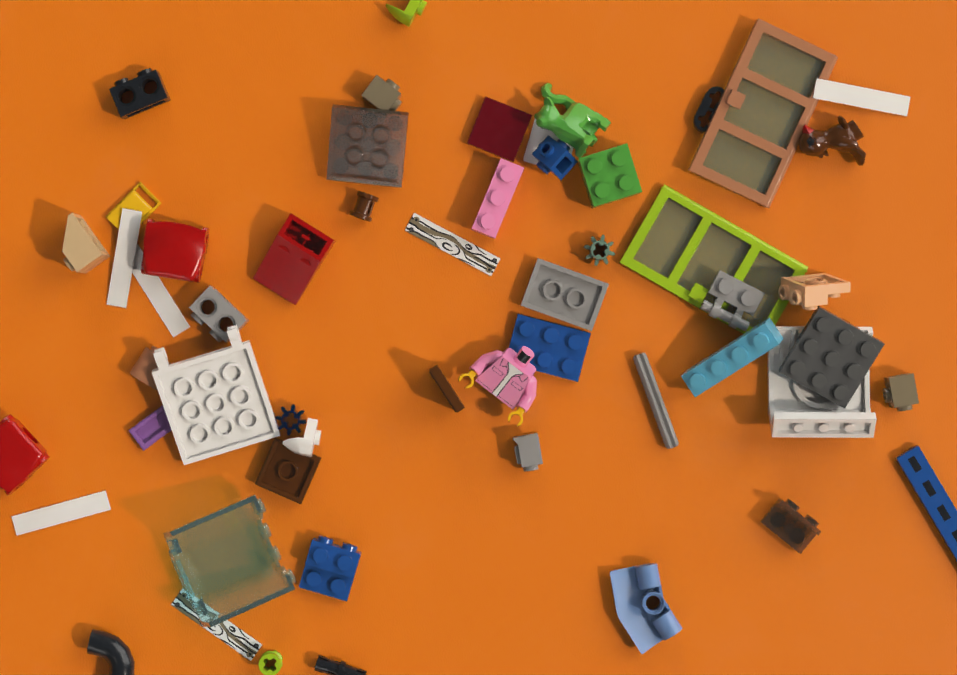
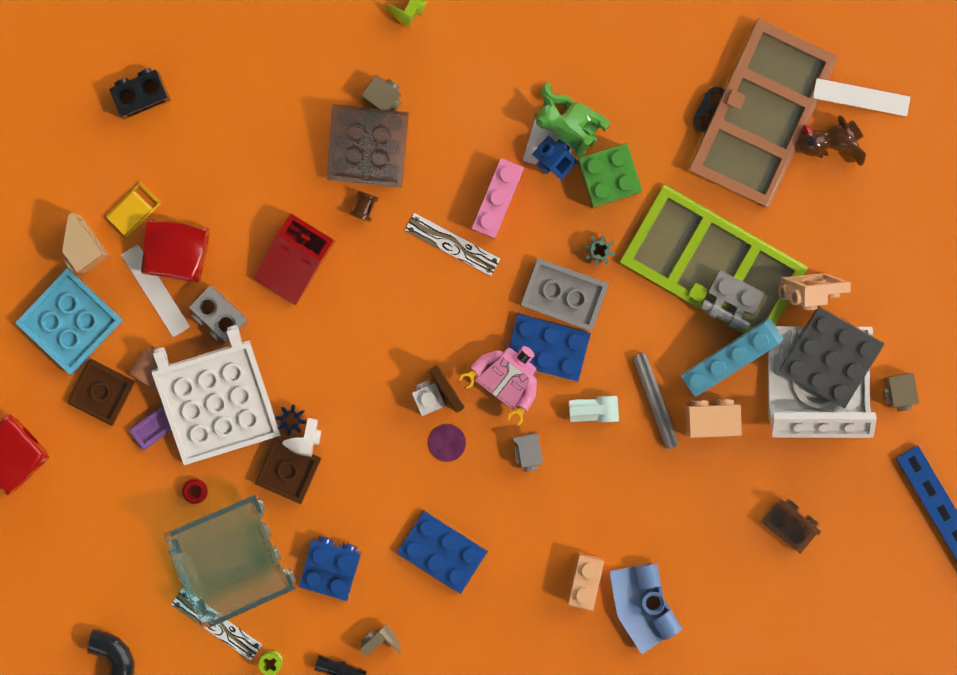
white sticker [11,490,111,536] -> none
white sticker [106,208,142,308] -> none
dark red tile [467,96,532,163] -> none
none -> medium azure plate [15,268,124,375]
none -> reddish brown tile [67,358,136,426]
none -> red plate [182,479,208,504]
none -> dark tan plate [360,624,401,657]
none -> blue plate [397,510,488,594]
none -> white brick [412,380,446,416]
none -> flat silver sticker [428,424,466,462]
none -> light nougat brick [567,553,604,610]
none -> light aqua piece [569,396,619,422]
none -> light nougat brick [684,399,742,438]

